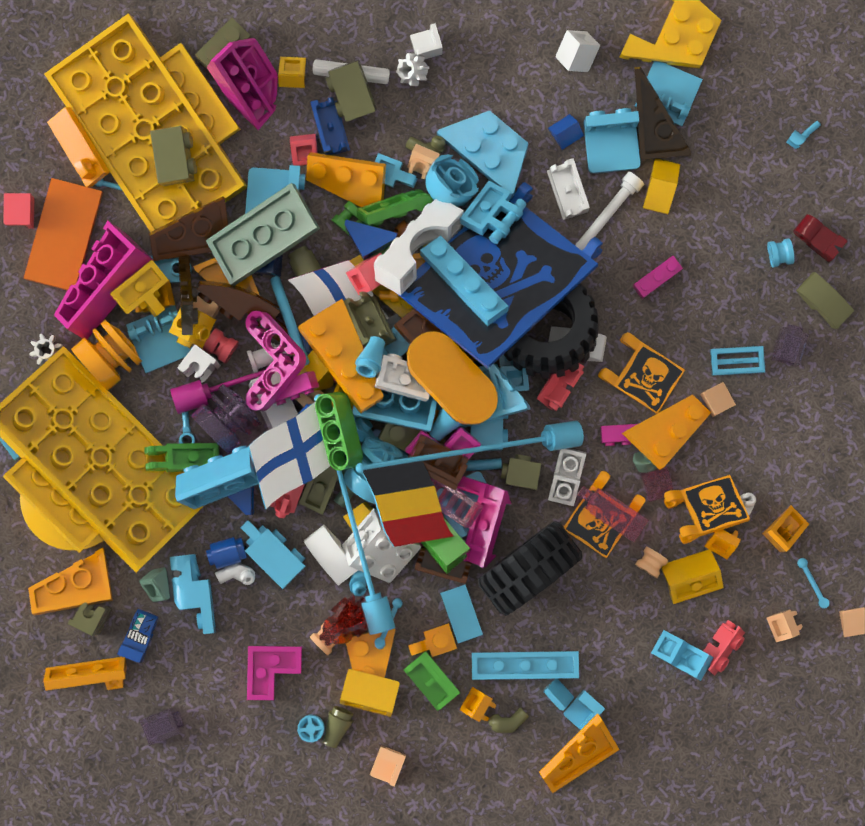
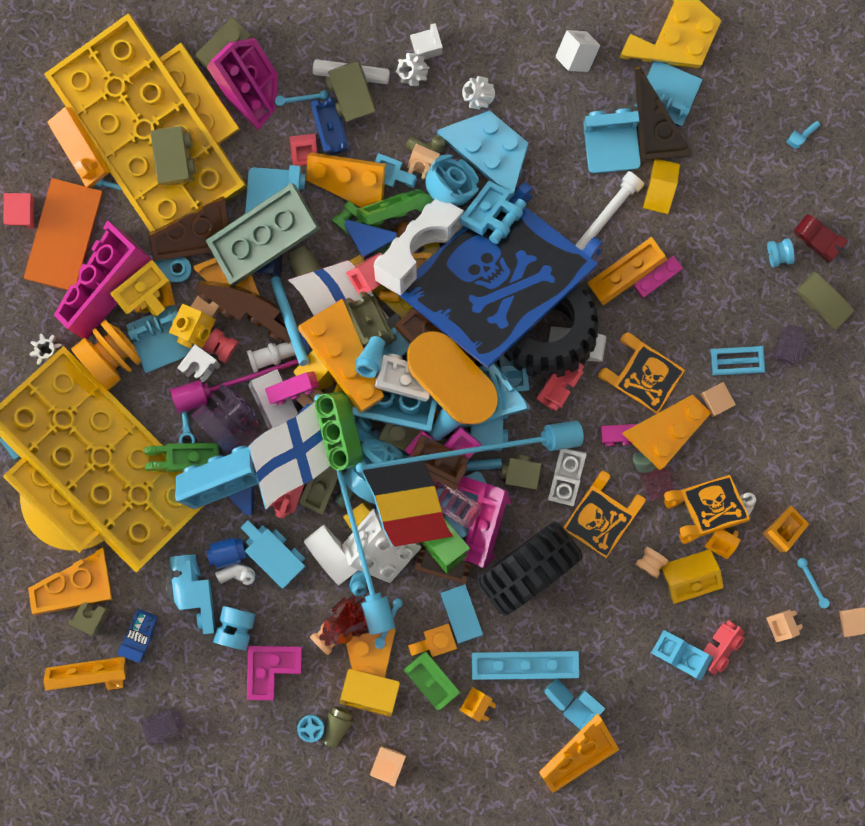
sand green slope [139,567,170,602] -> none
dark brown wing [178,255,198,335] -> none
dark pink beam [245,311,306,411] -> none
yellow slope [278,57,306,88] -> none
medium azure plate [420,235,508,326] -> none
olive arm [488,707,529,733] -> none
white hinge [547,158,590,220] -> none
blue slope [548,114,584,150] -> none
clear pink hinge [577,486,649,542] -> none
none -> medium azure wheel [213,606,256,651]
none -> medium azure hinge [275,90,329,106]
none -> white gear [462,76,495,110]
none -> light orange hinge [587,237,668,306]

